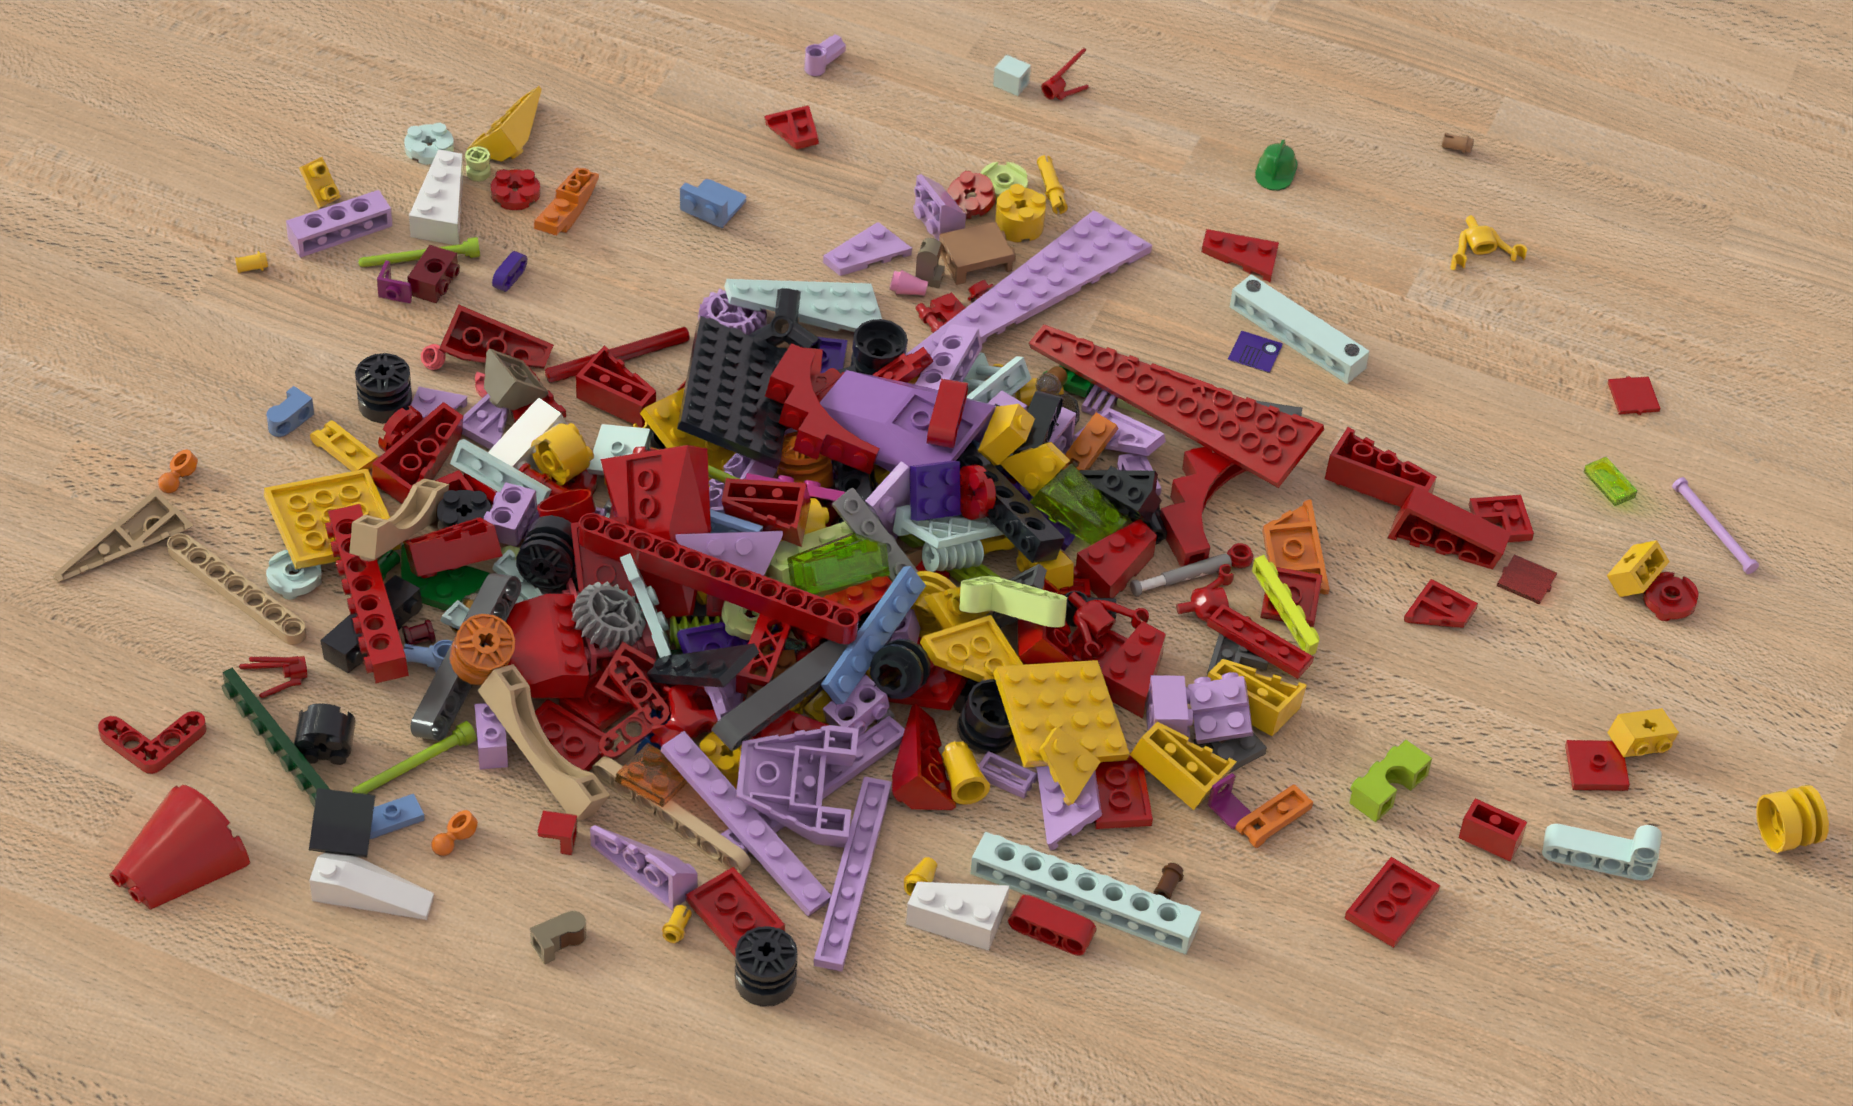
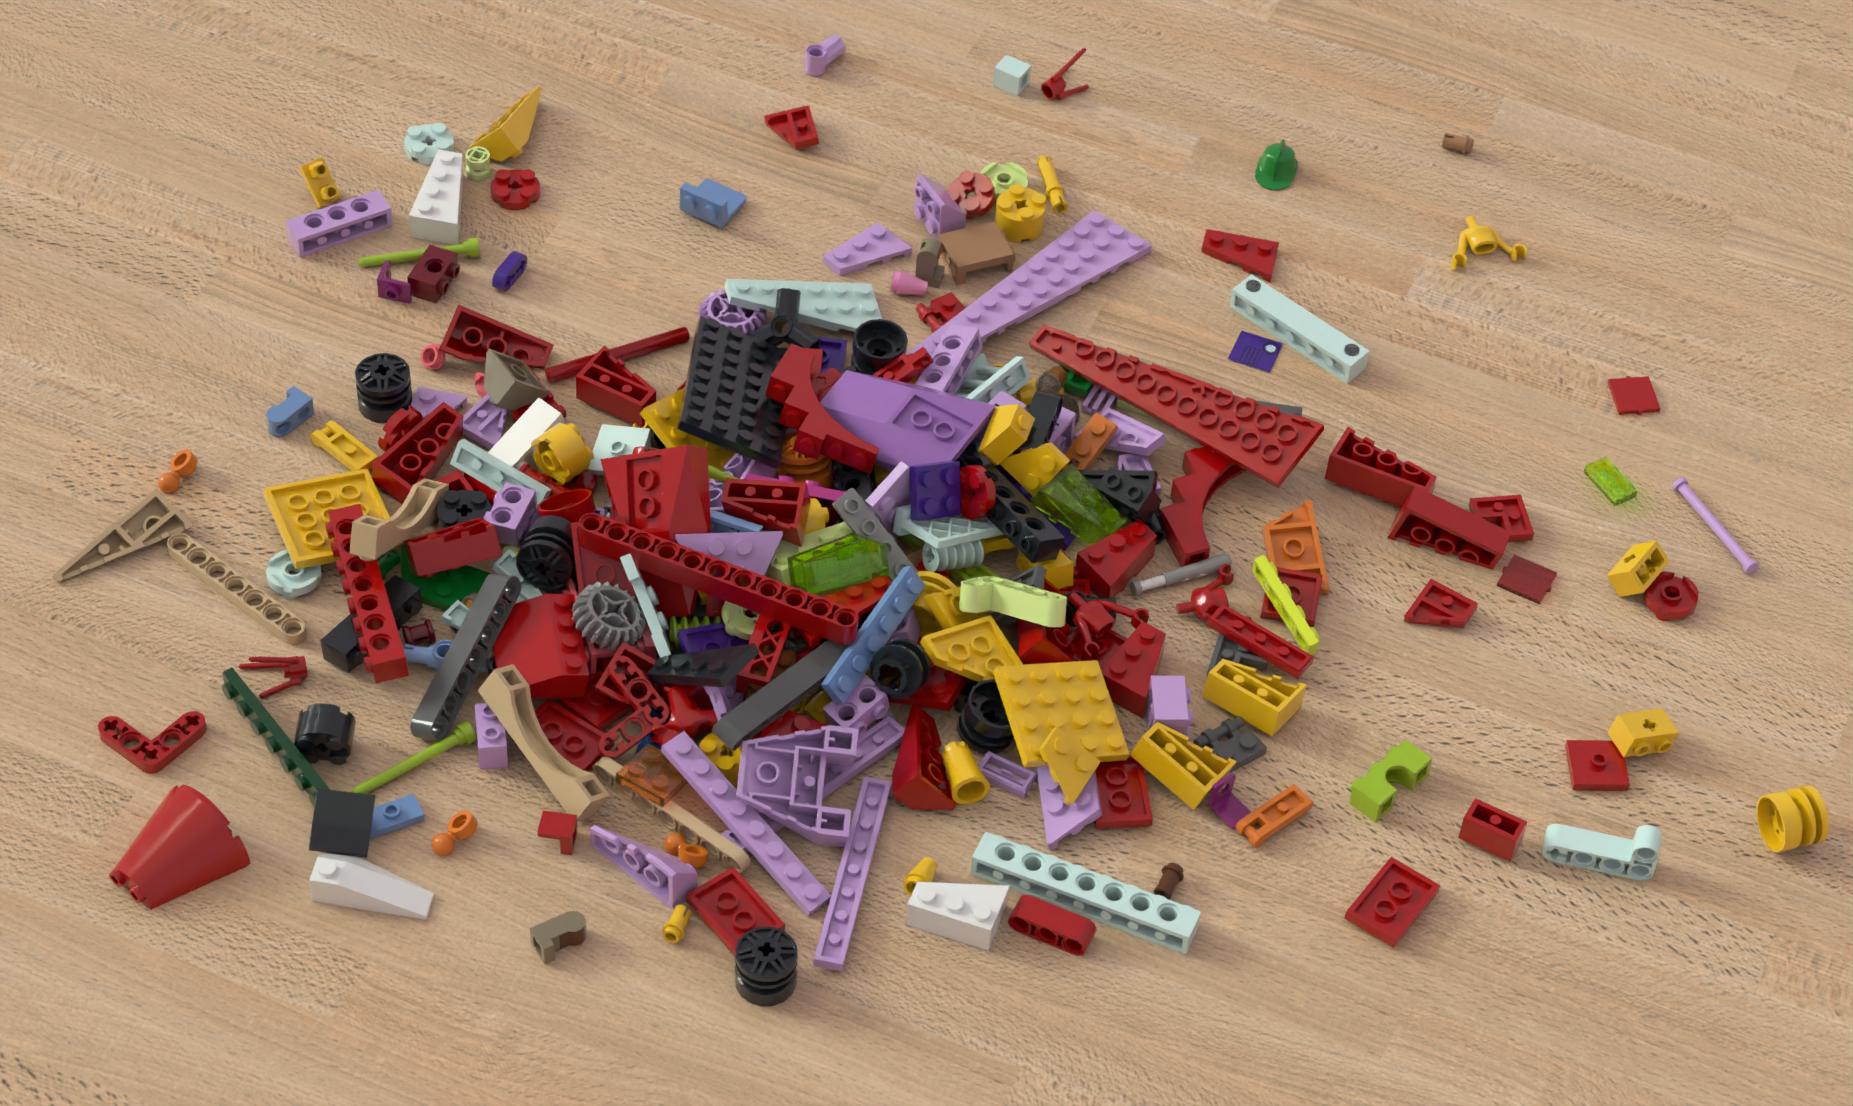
yellow pin [235,251,268,273] -> none
orange wheel [449,614,515,685] -> none
orange slope [534,168,599,236] -> none
red beam [927,379,969,448] -> none
red plate [968,280,994,301] -> none
lavender plate [1188,673,1253,744] -> none
red plate [1227,543,1254,568] -> none
none -> orange plate [664,833,708,870]

